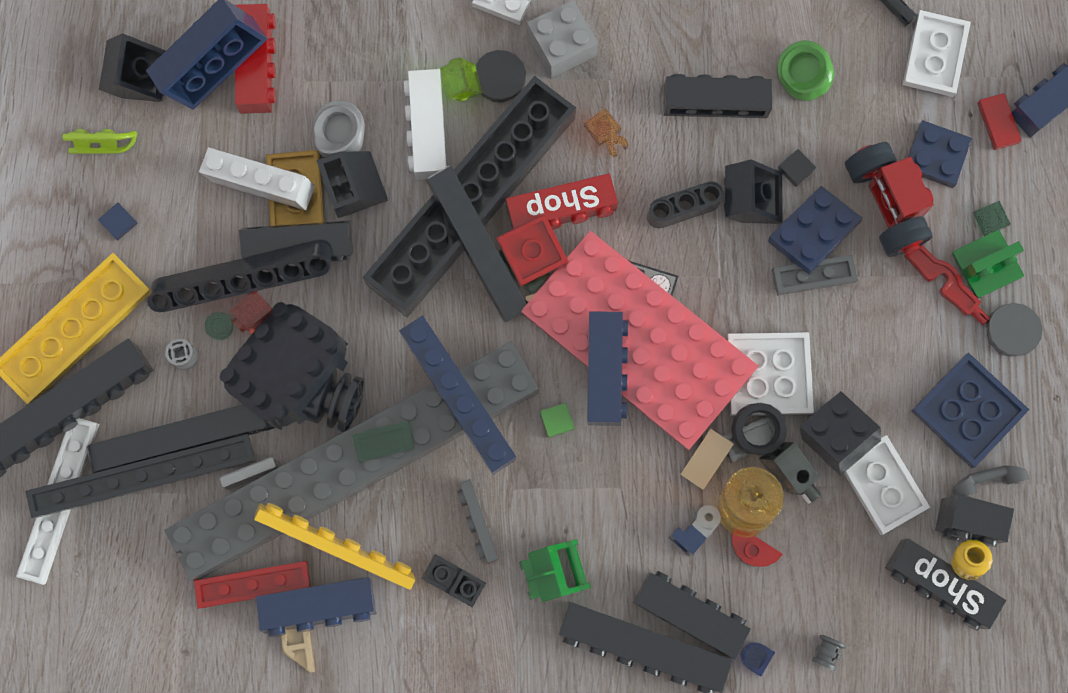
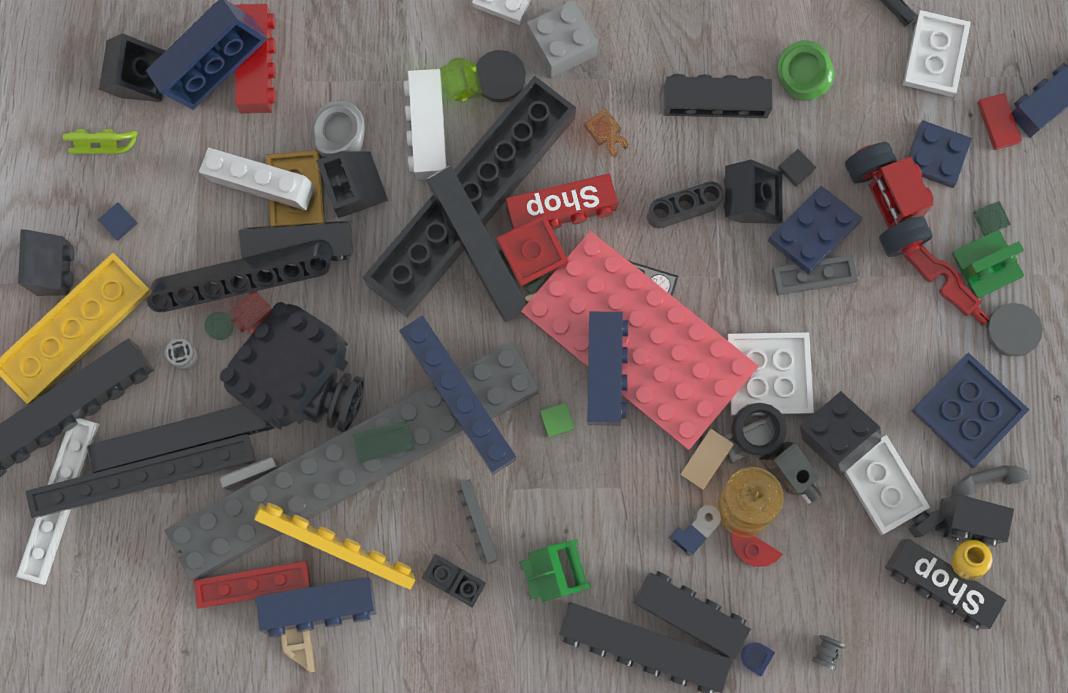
none -> black slope [18,229,75,296]
none -> black plate [909,510,945,538]

